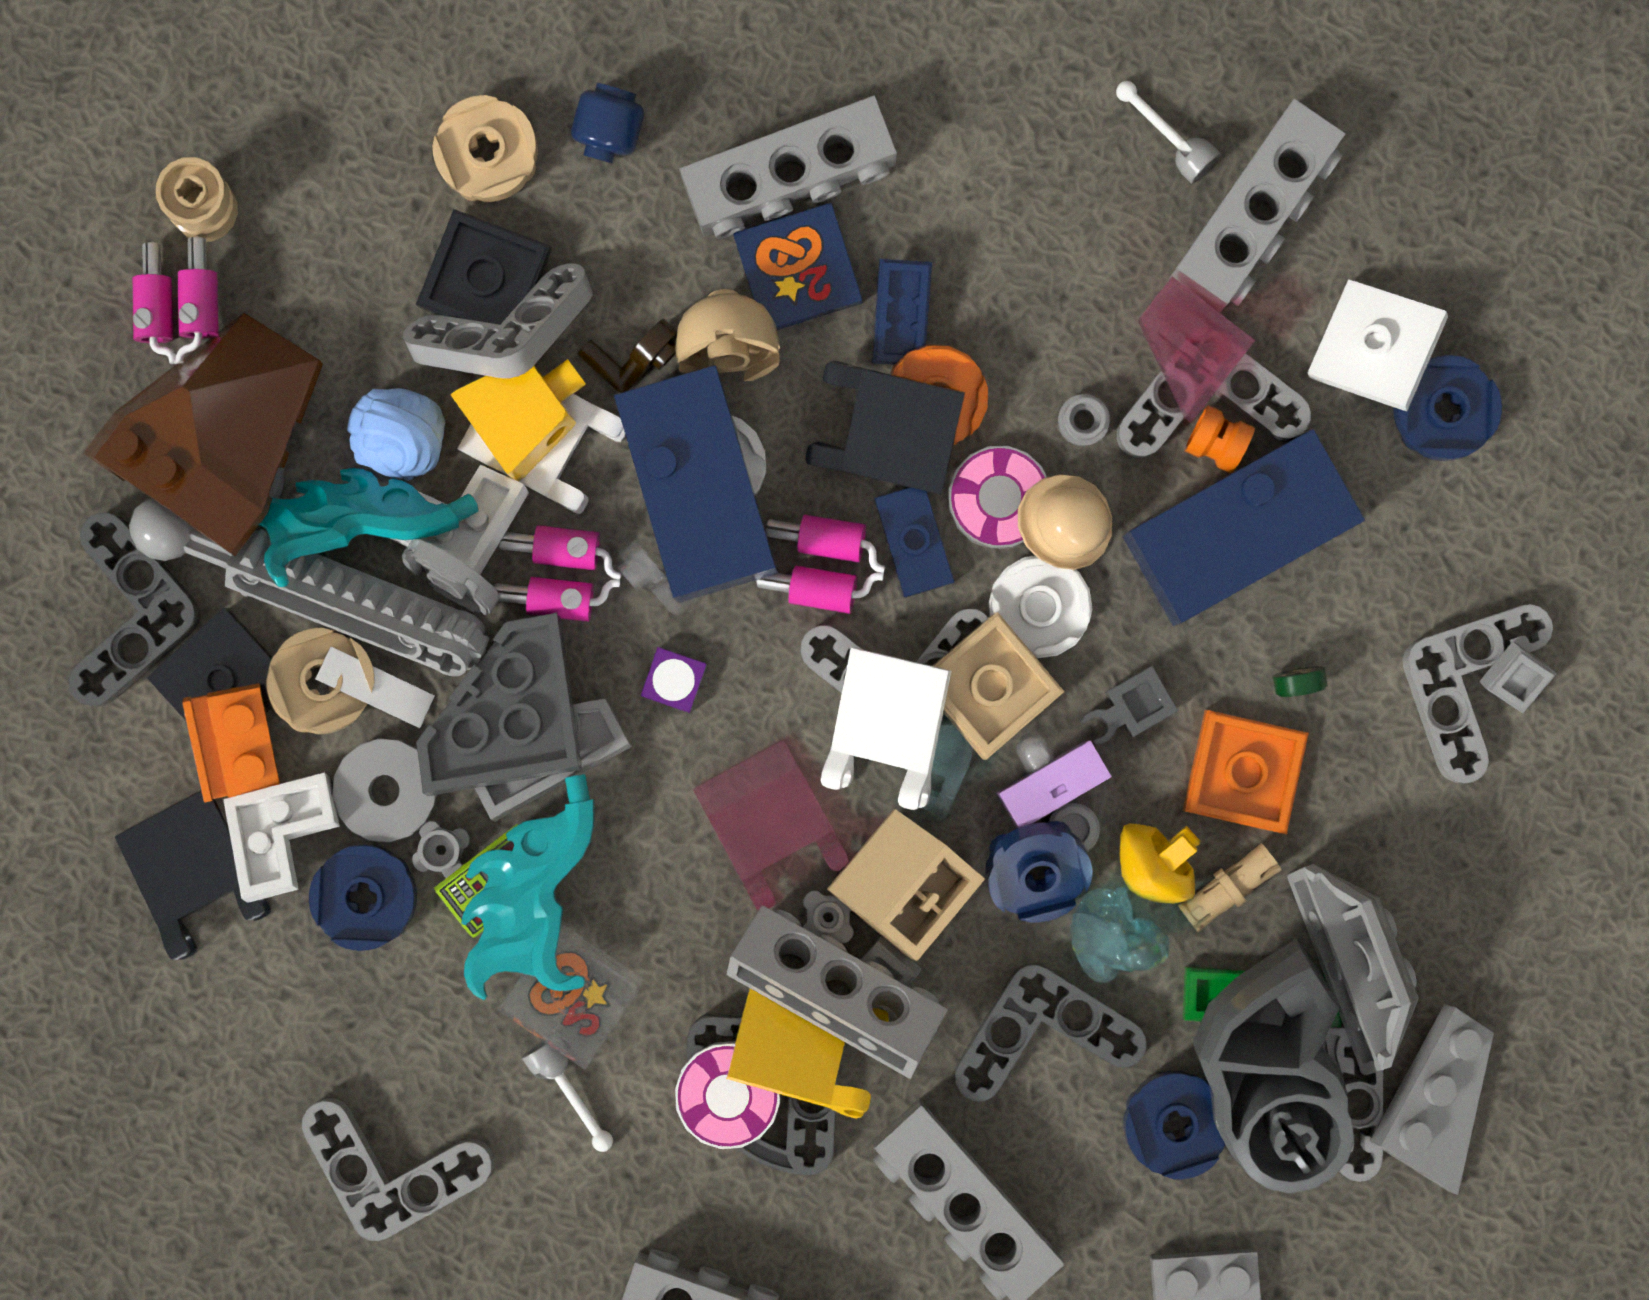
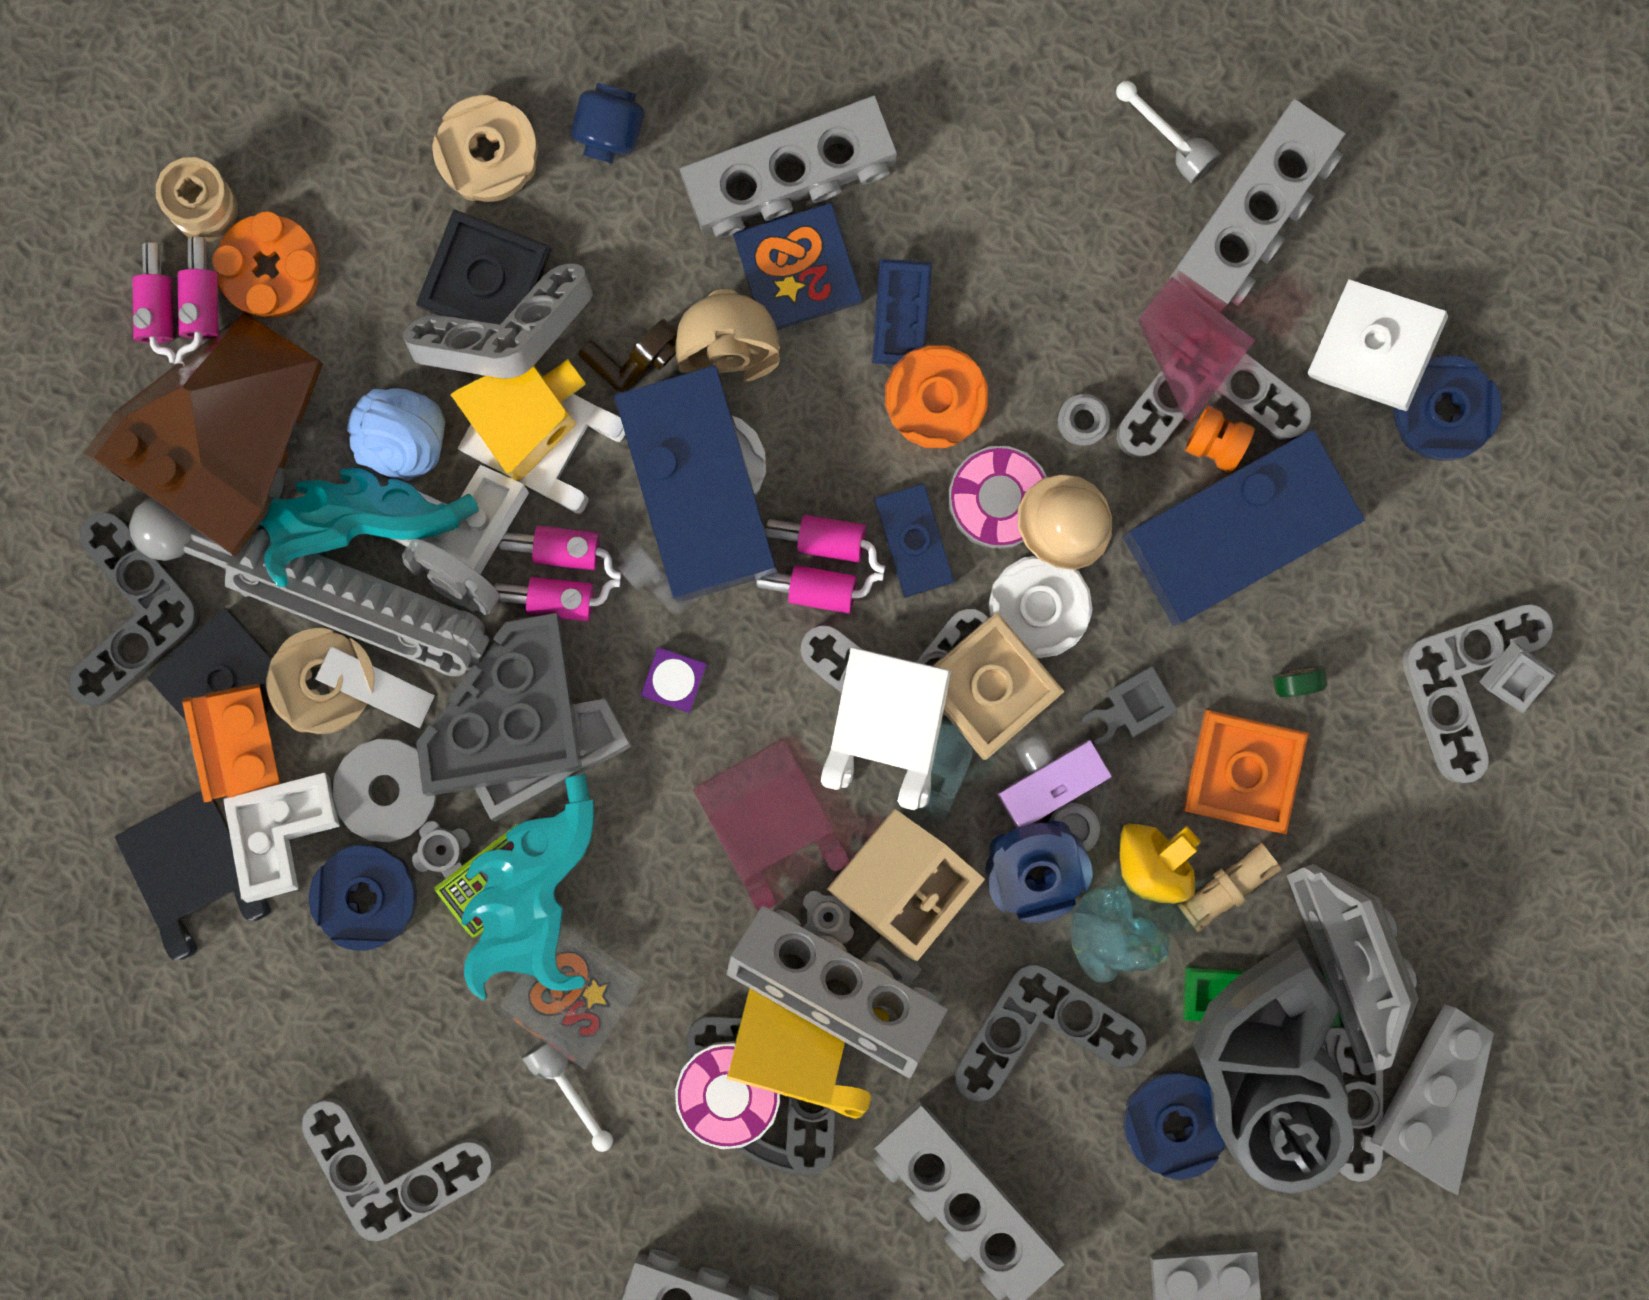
black flag [805,360,966,495] -> none
none -> orange plate [212,211,320,318]

